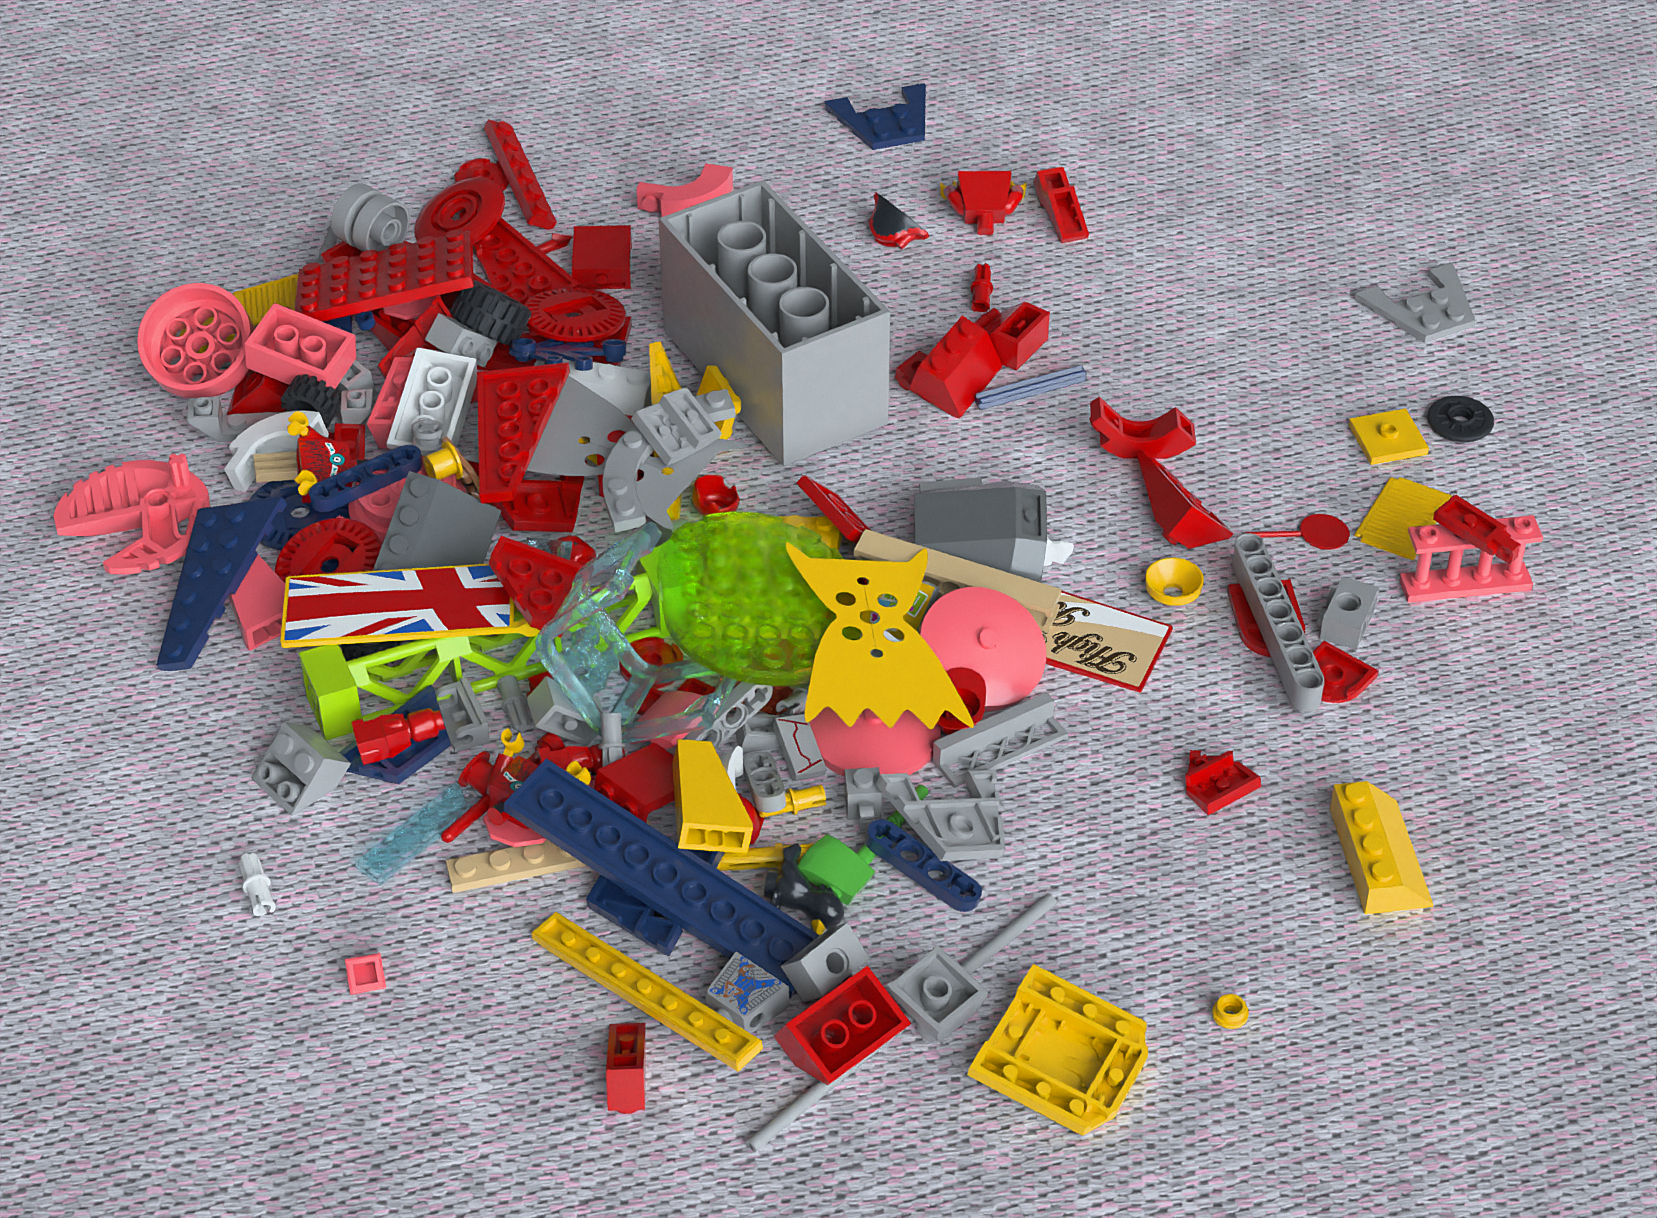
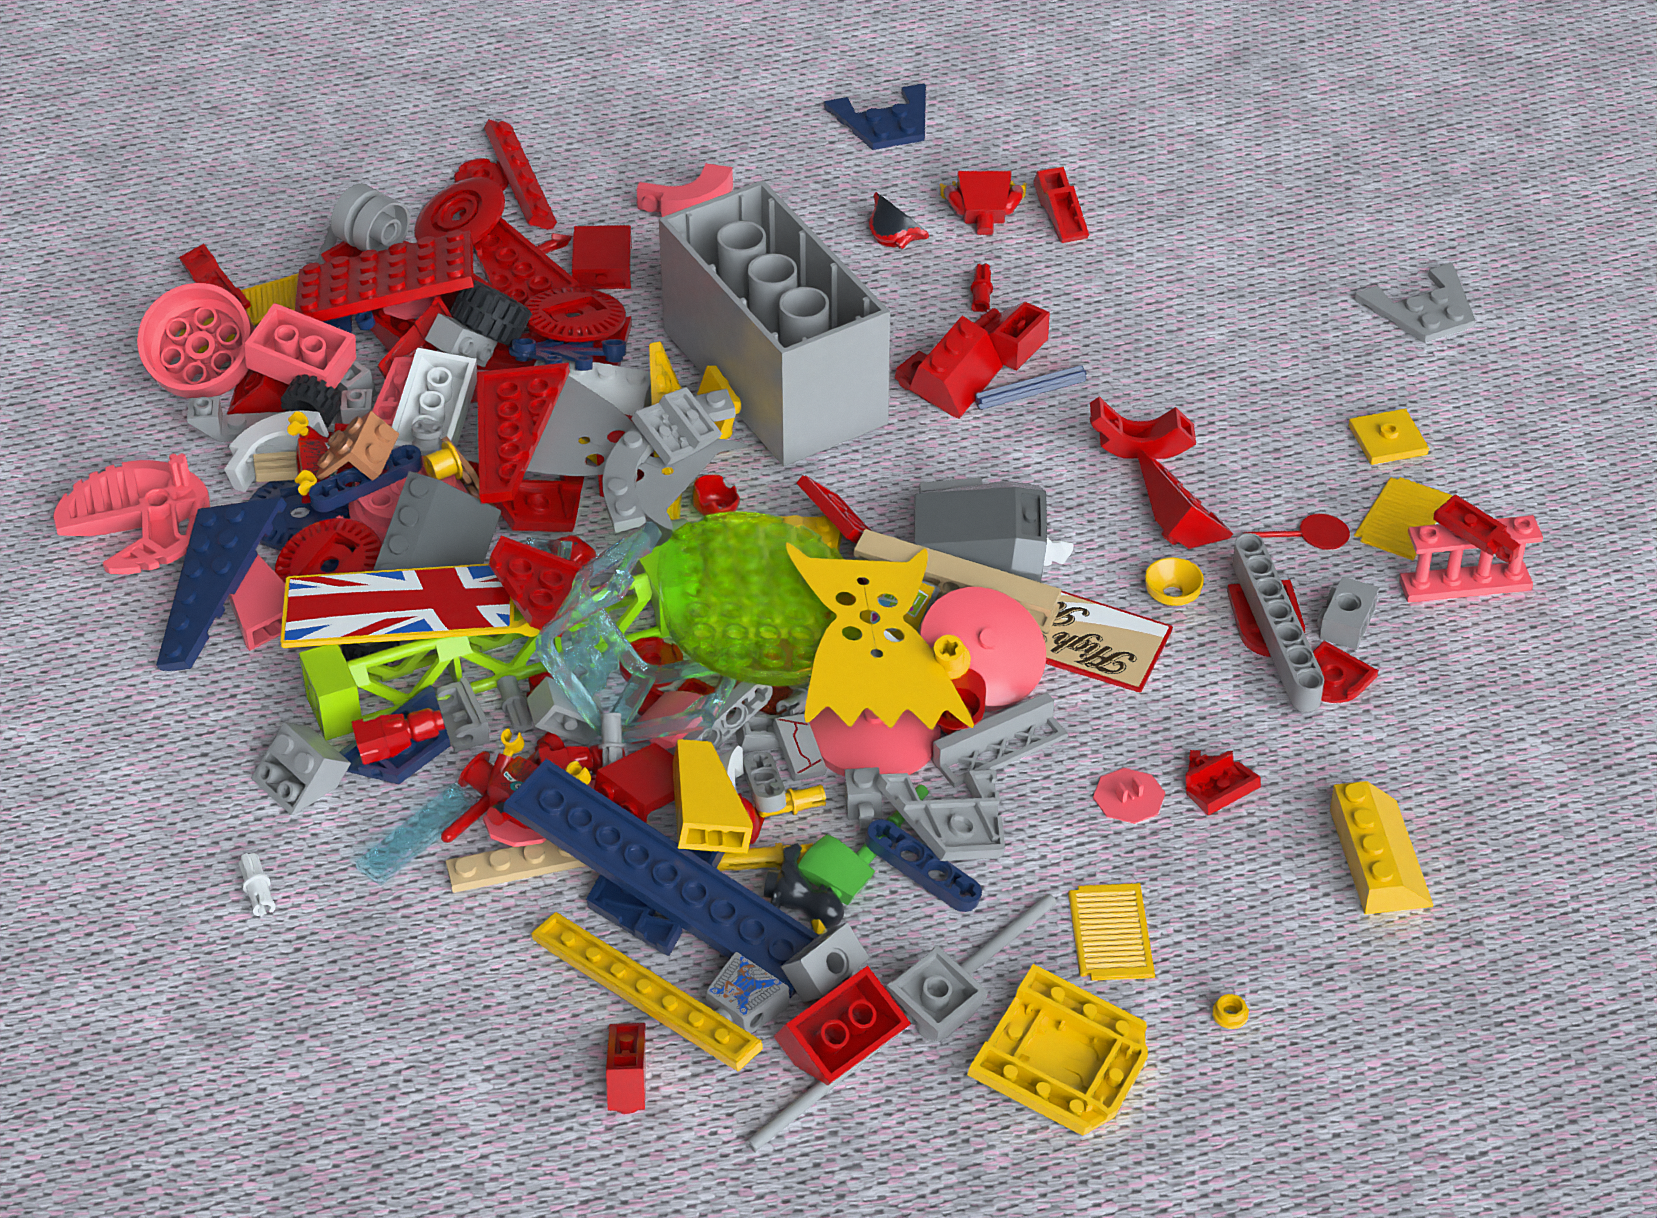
coral slope [345,953,386,995] -> none
black wheel [1427,396,1494,442] -> none
none -> red slope [179,243,252,310]
none -> nougat bracket [316,411,399,481]
none -> yellow piece [932,635,971,680]
none -> yellow window [1068,883,1155,981]
none -> coral piece [1093,768,1165,824]

